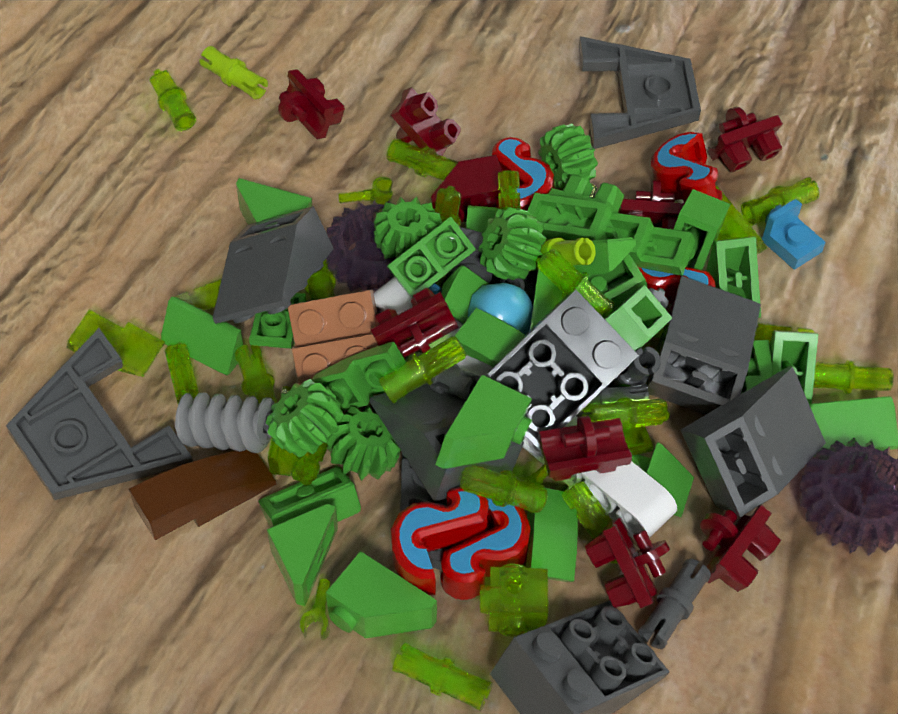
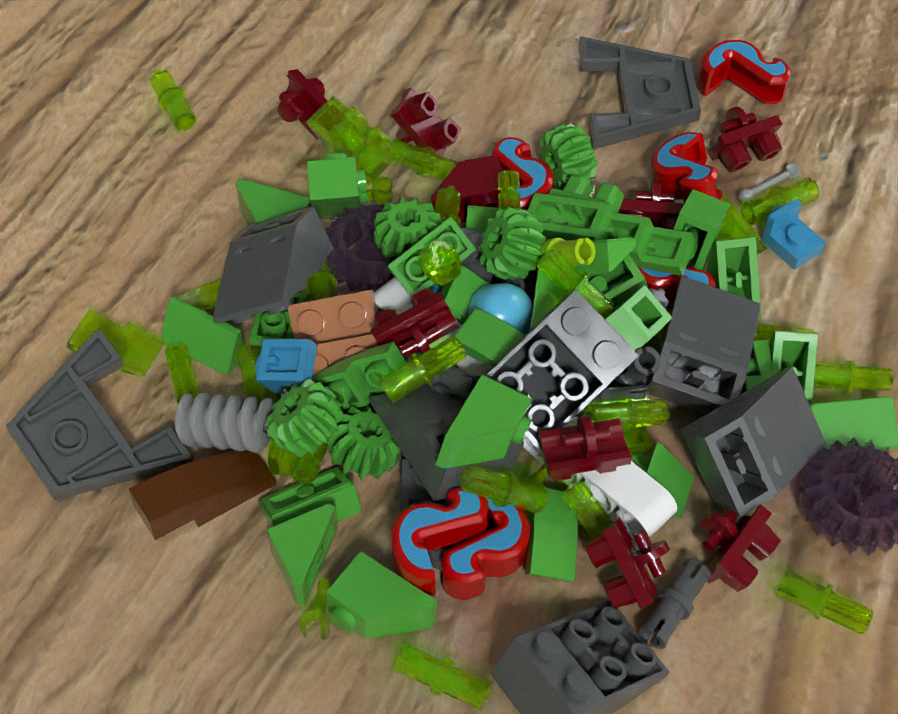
lime pin [199,46,268,100] -> none
clear neon green brick [479,564,548,637] -> none
none -> dark azure bracket [256,339,318,393]
none -> clear neon green brick [306,96,395,185]
none -> bright green brick [307,153,368,219]
none -> clear neon green tile [419,240,461,285]
none -> red animal [698,40,791,104]
none -> light grey hinge [738,163,801,203]
none -> clear neon green axle [776,569,873,634]

